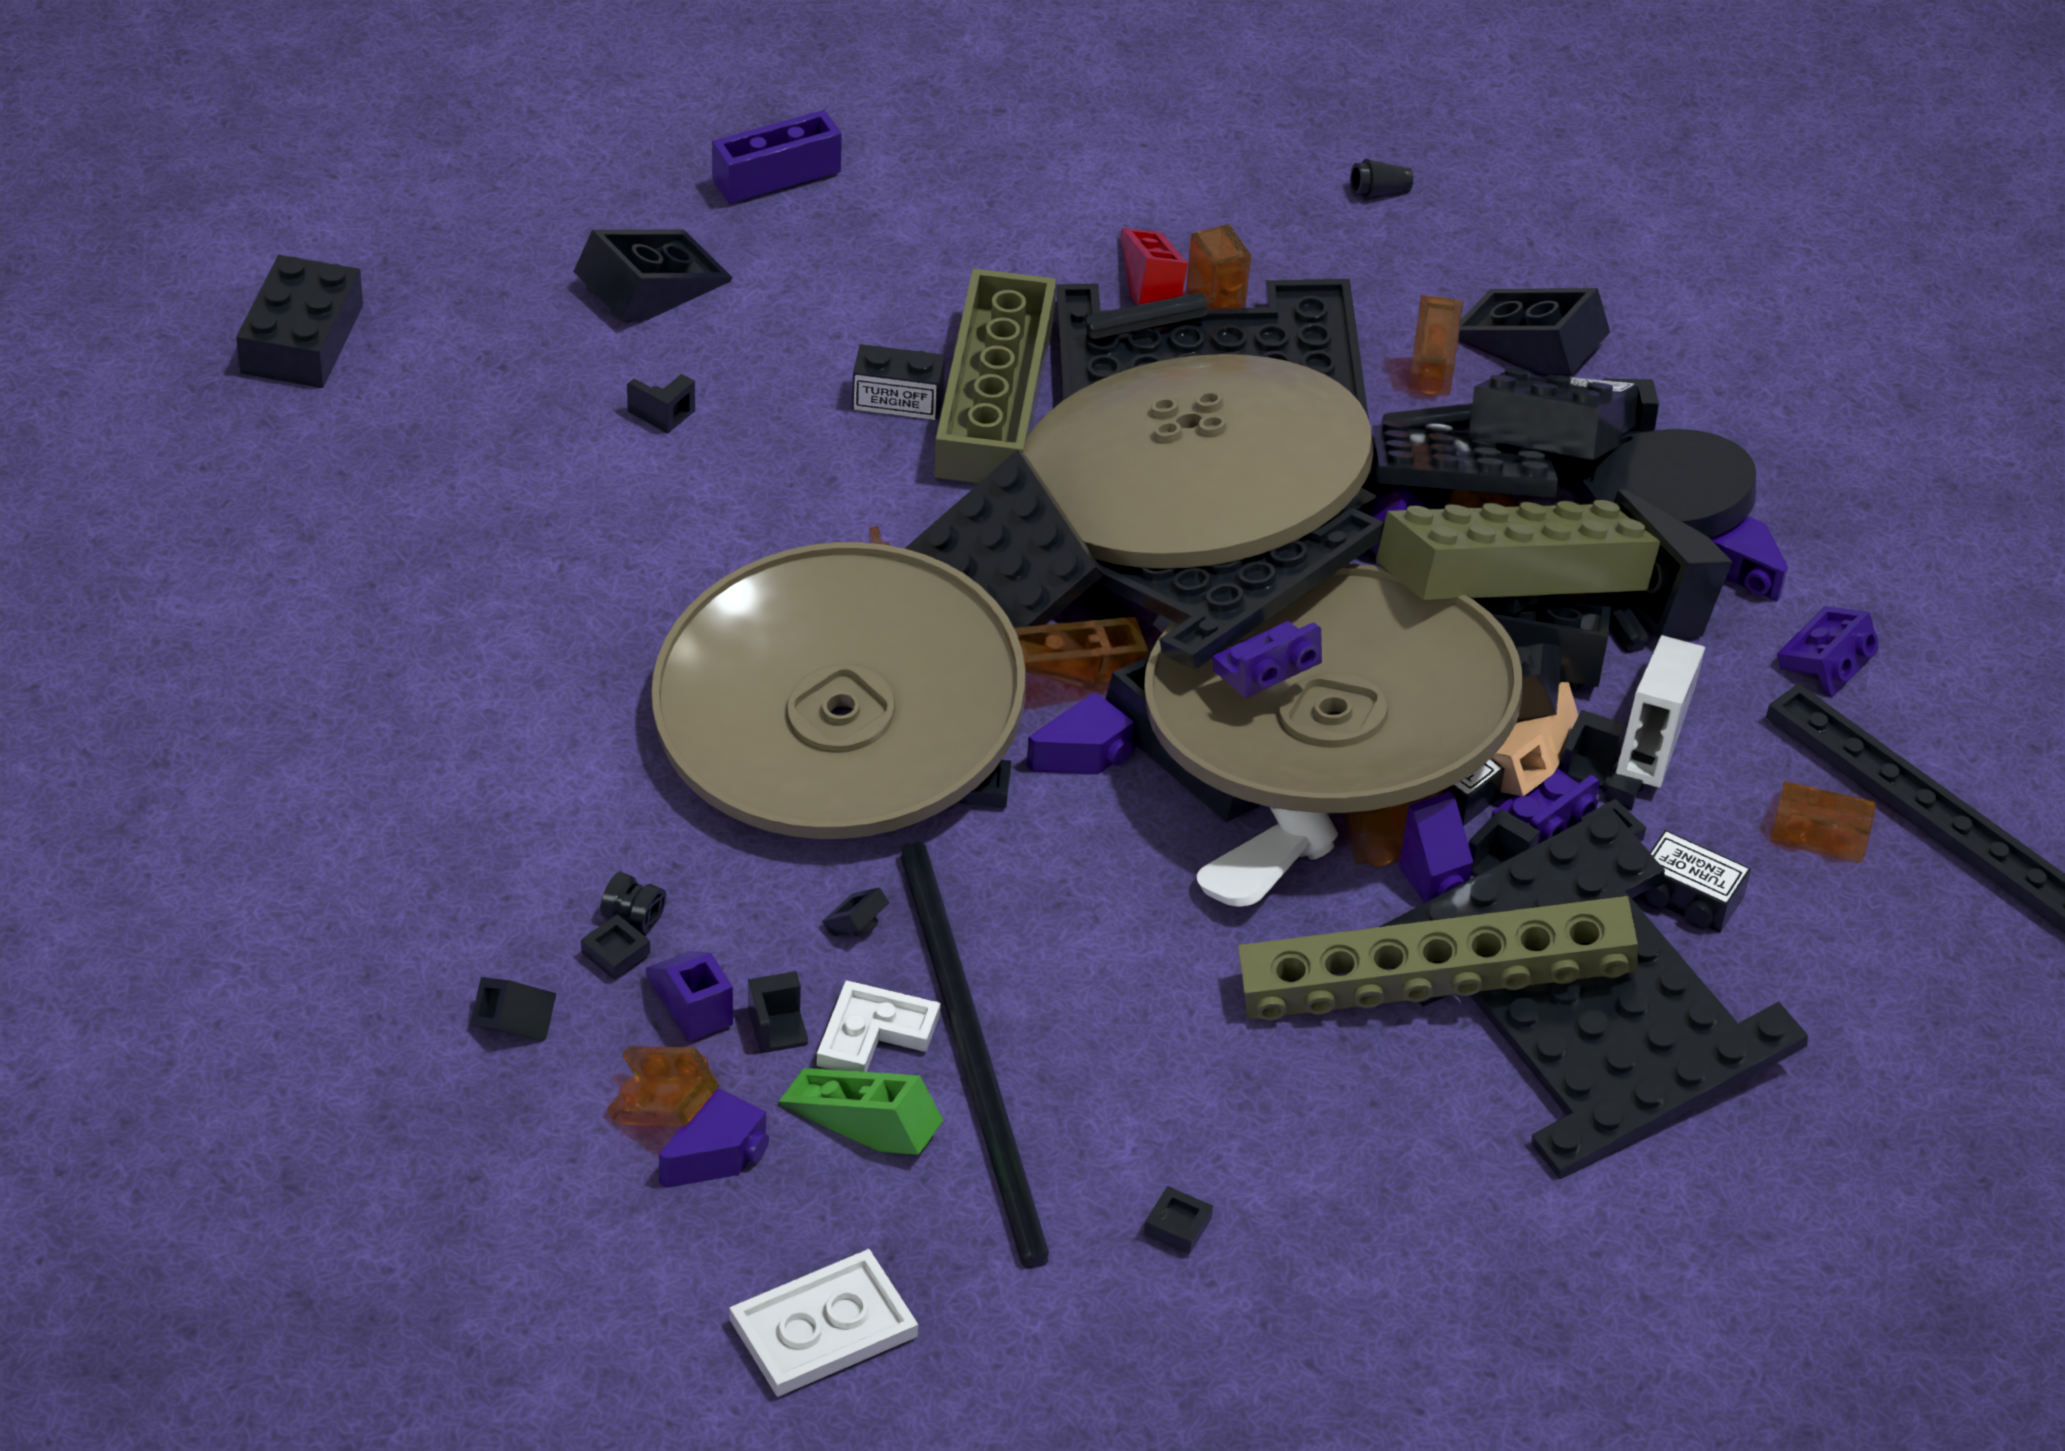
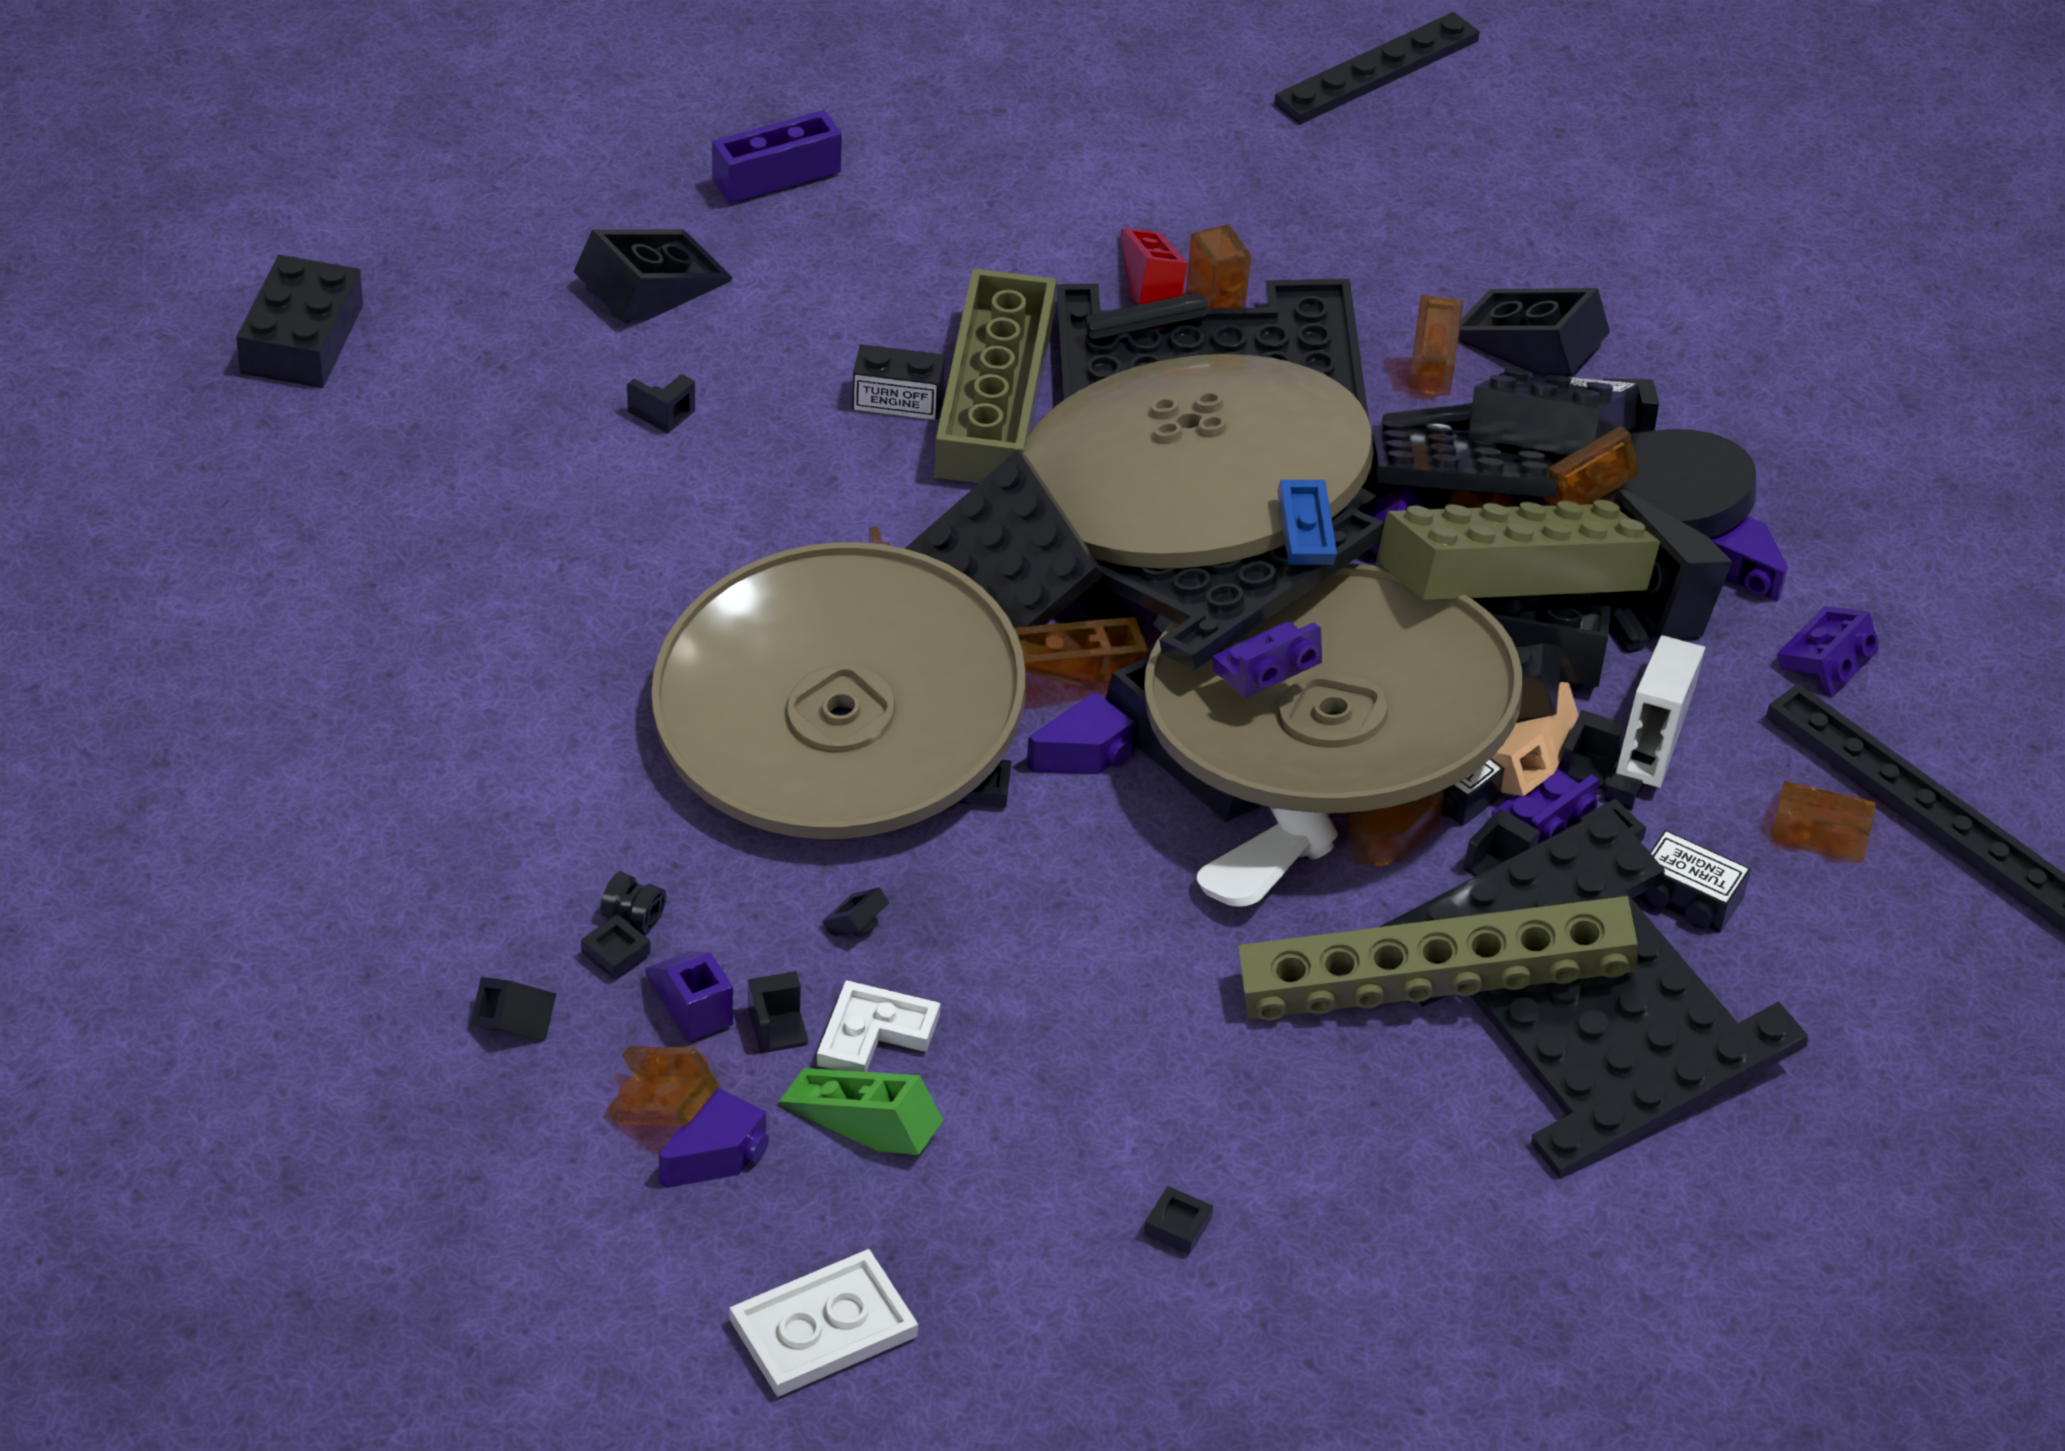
black axle [901,841,1049,1268] -> none
black cone [1350,159,1413,200] -> none
dark purple slope [1399,791,1473,903] -> none
none -> black plate [1274,12,1480,125]
none -> blue plate [1277,480,1337,565]
none -> clear orange bracket [1544,426,1640,506]

